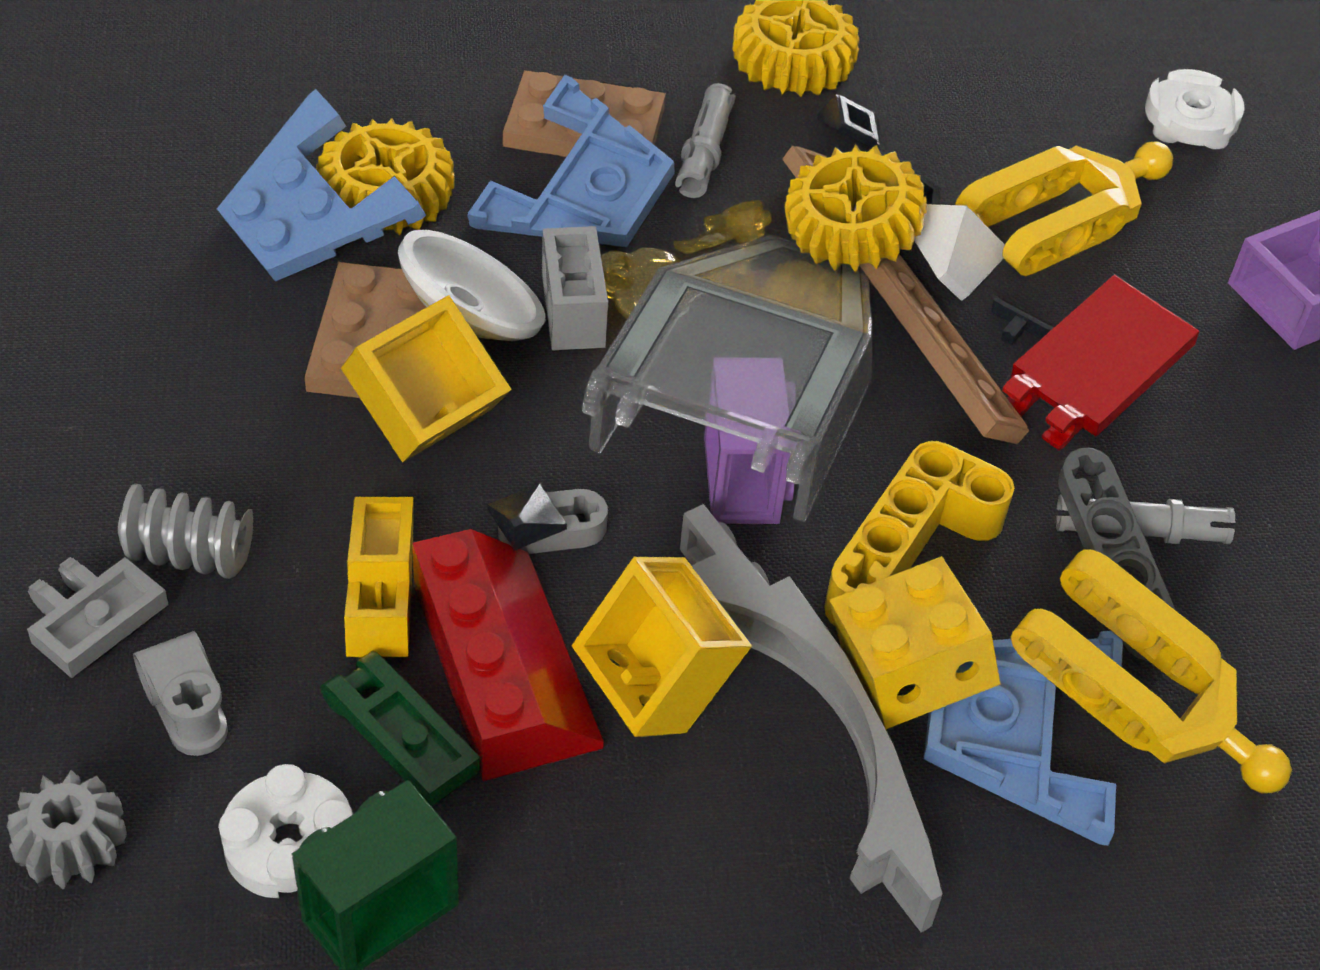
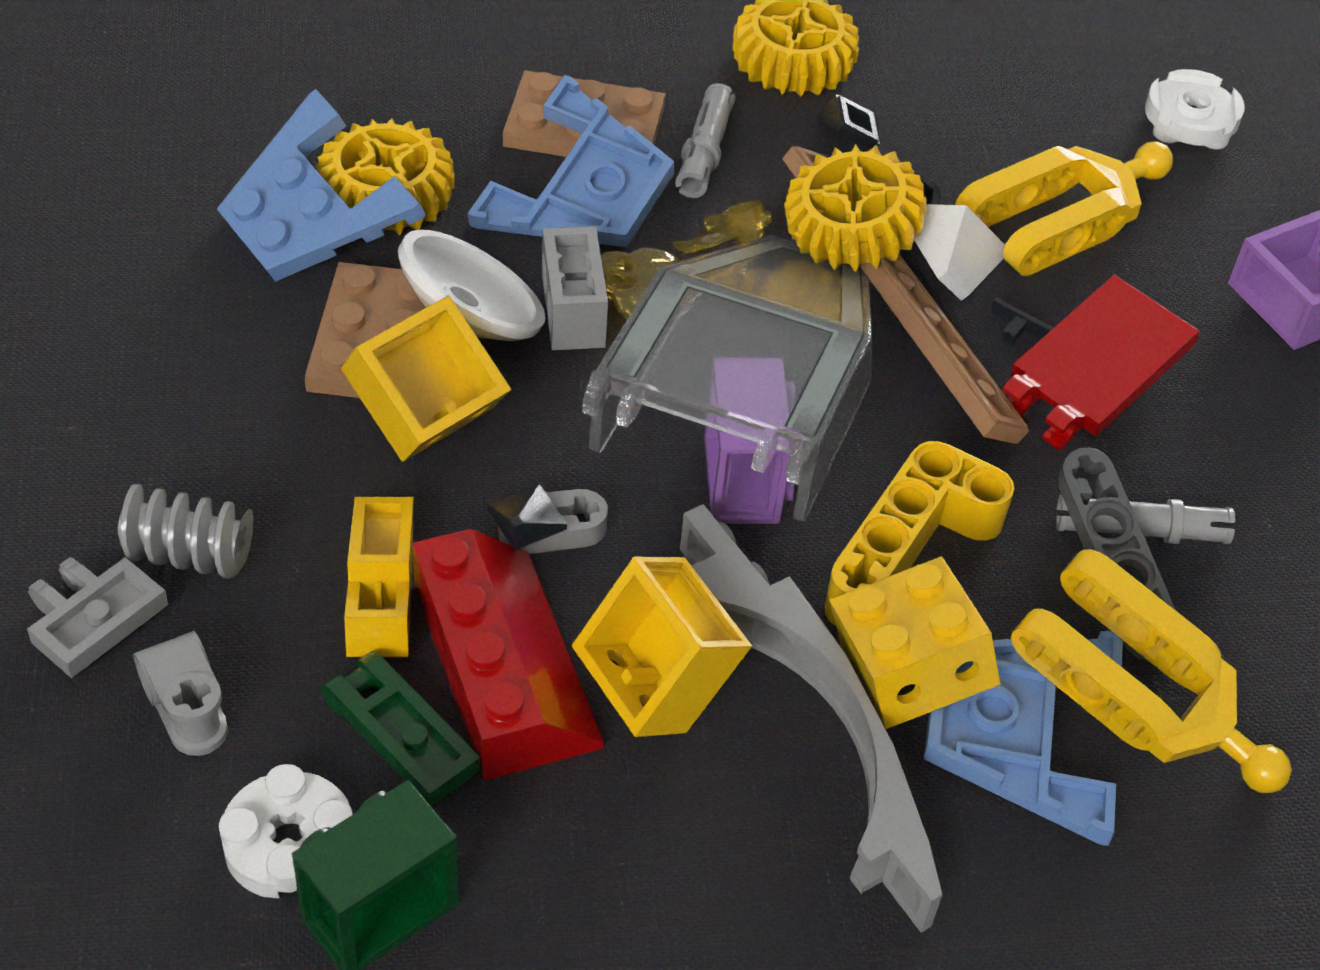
light grey gear [7,770,127,890] -> none

